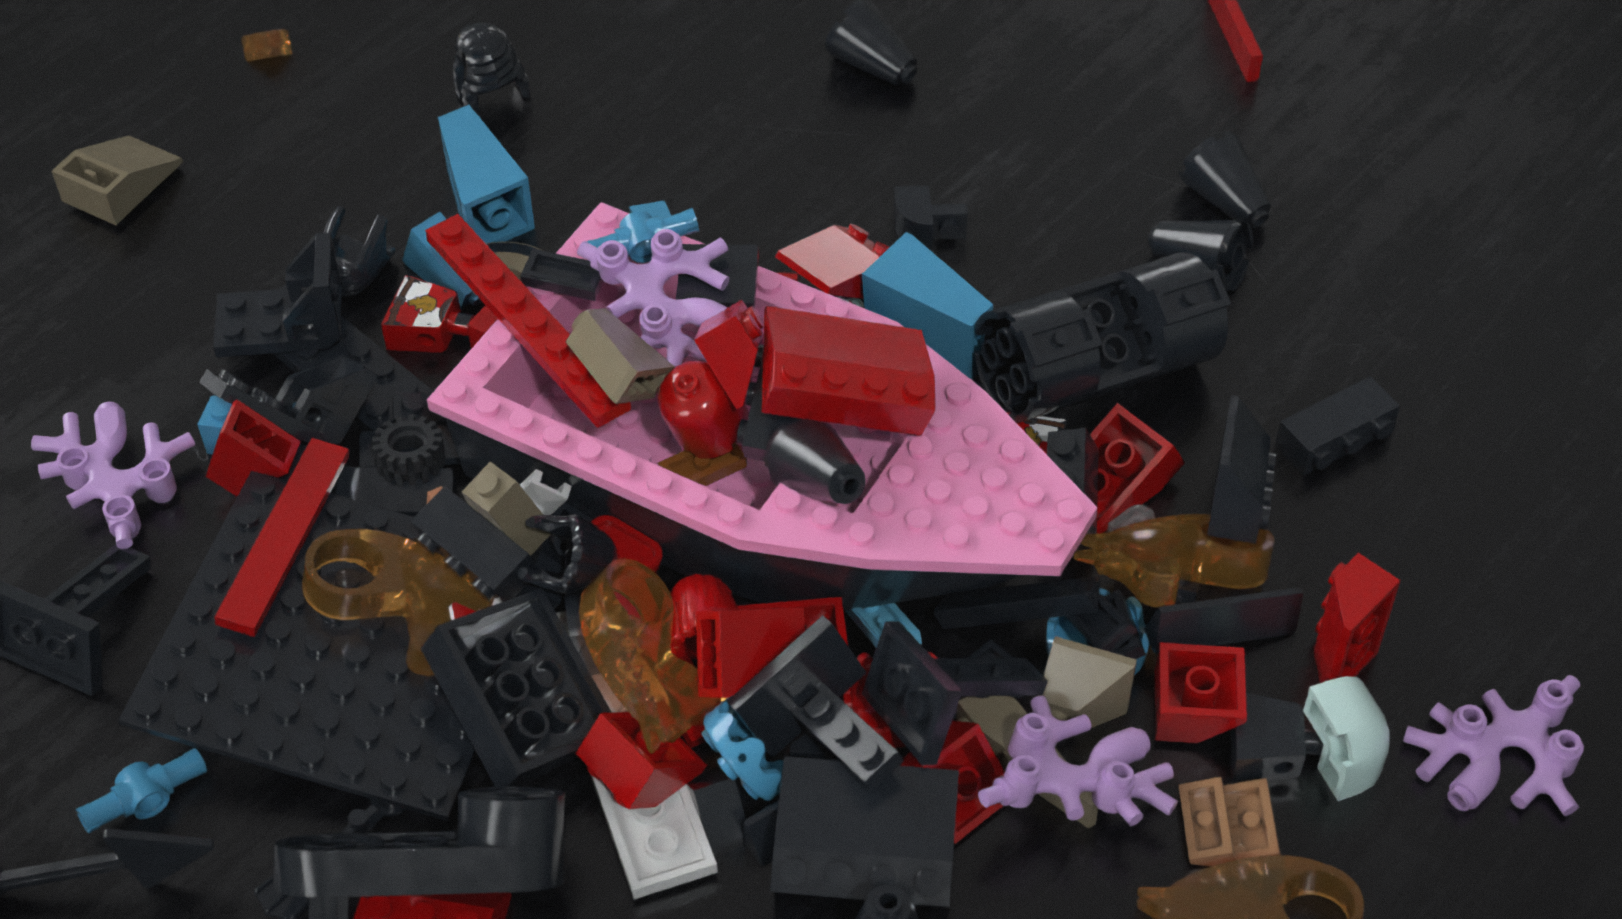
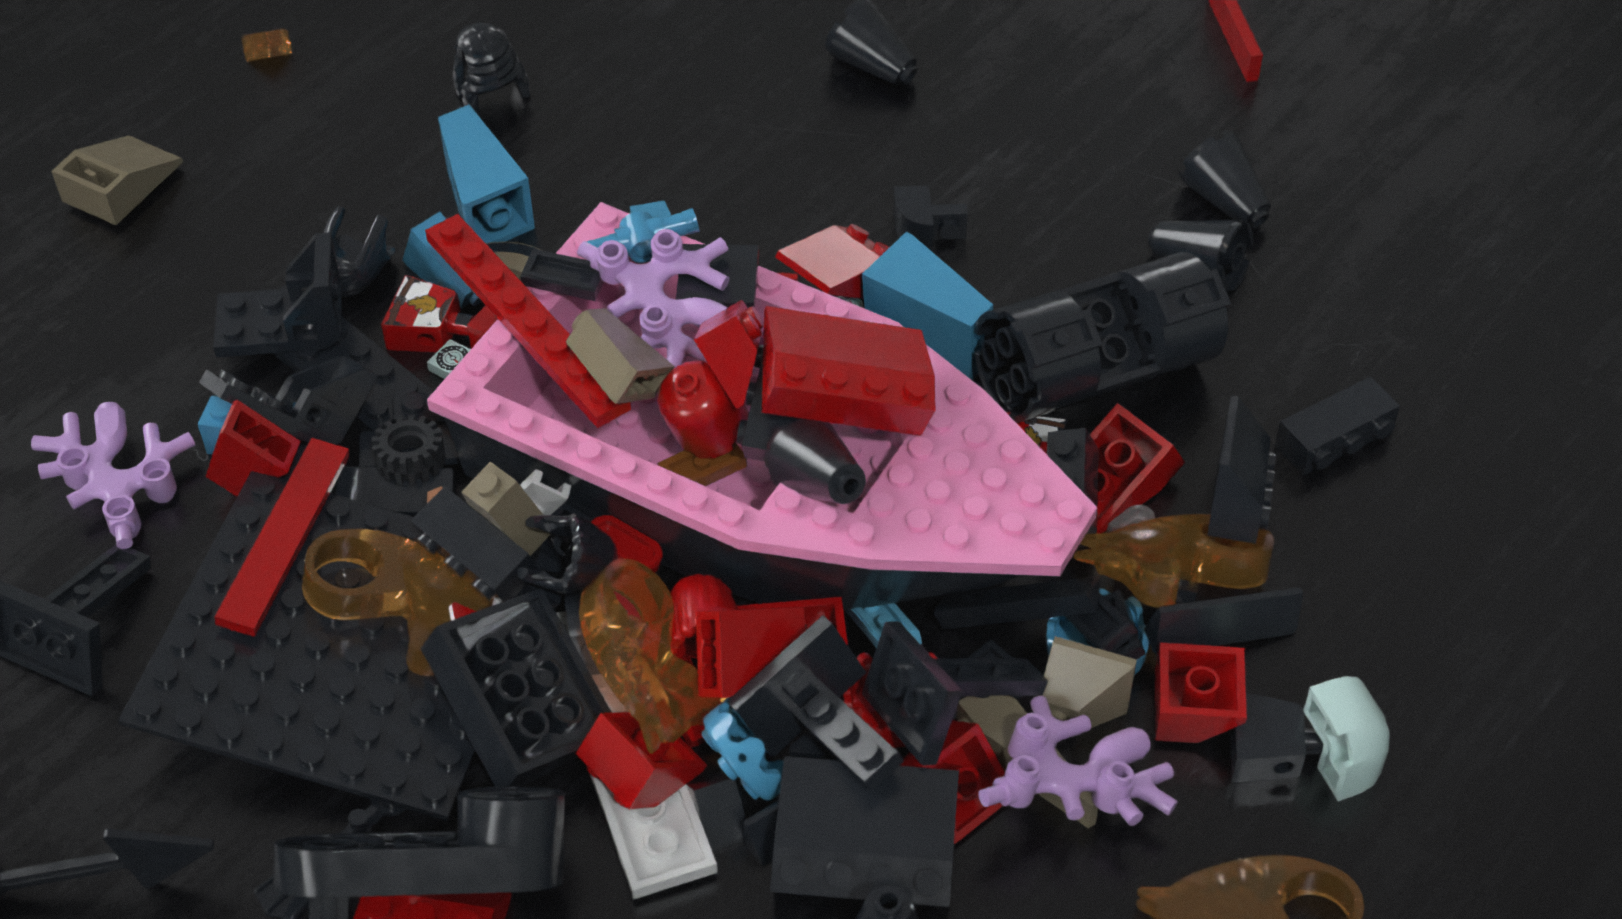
dark azure pin [76,748,207,834] -> none
medium nougat slope [1179,777,1282,866] -> none
red slope [1314,553,1401,683] -> none
lavender plant [1403,675,1584,816] -> none
none -> light aqua tile [427,339,471,379]

